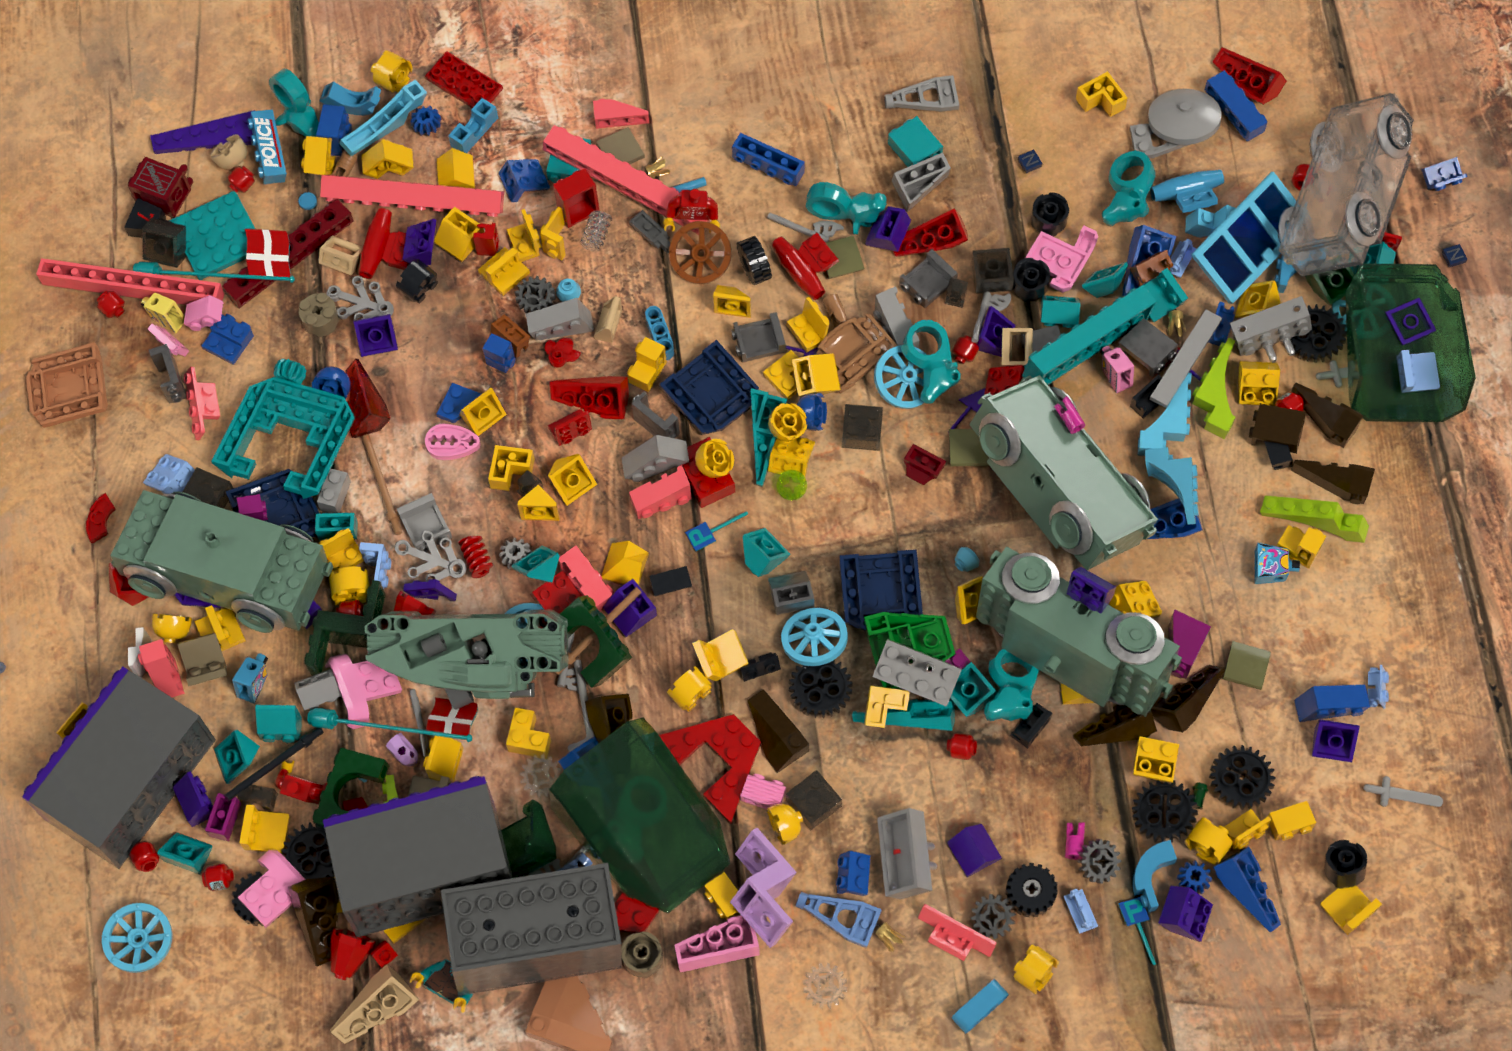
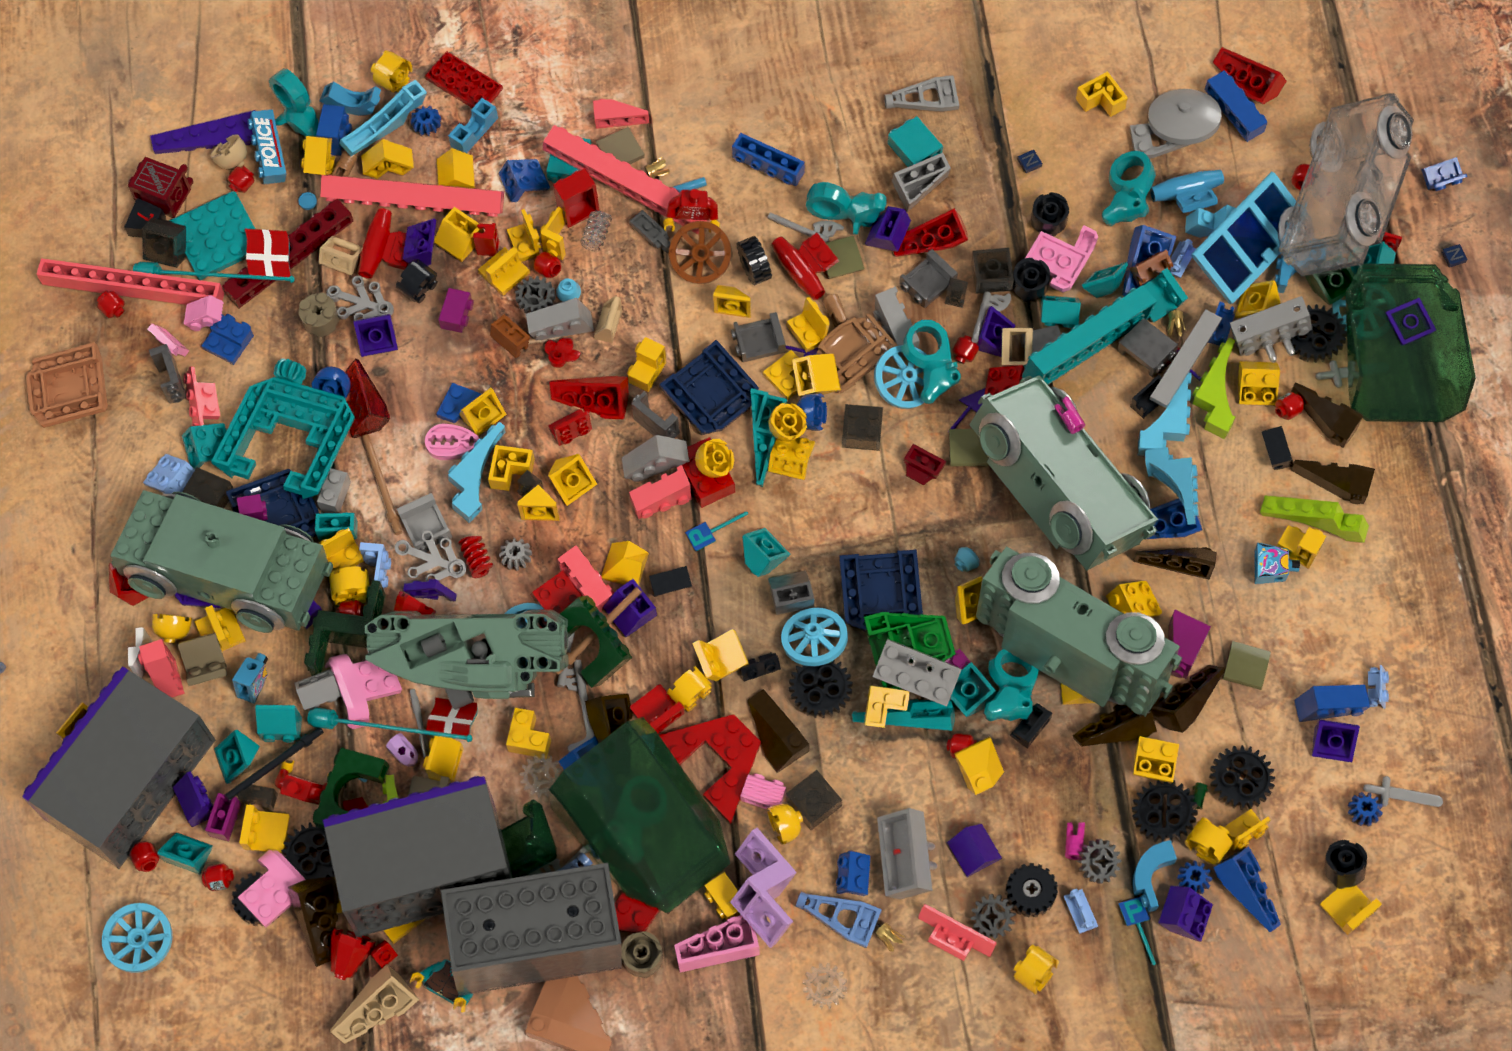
red tile [86,493,116,544] -> none
light yellow torso [141,293,185,333] -> none
blue piece [482,333,516,373] -> none
teal slope [511,545,560,582] -> none
dark azure beam [645,306,674,360] -> none
clear neon green gear [777,470,807,500] -> none
dark azure beam [951,979,1009,1034] -> none
dark purple slope [1066,567,1116,614] -> none
bright pink torso [1100,346,1134,393] -> none
dark brown panel [1249,404,1305,454] -> none
yellow brick [1267,801,1316,841] -> none
light blue bracket [1396,350,1440,393] -> none
none -> teal bracket [181,423,227,470]
none -> magenta brick [438,288,474,333]
none -> medium azure arch [448,422,505,523]
none -> red head [534,252,561,278]
none -> red bracket [630,684,684,737]
none -> yellow slope [954,737,1004,795]
none -> dark brown wedge [1134,547,1217,580]
none -> blue gear [1348,792,1383,826]

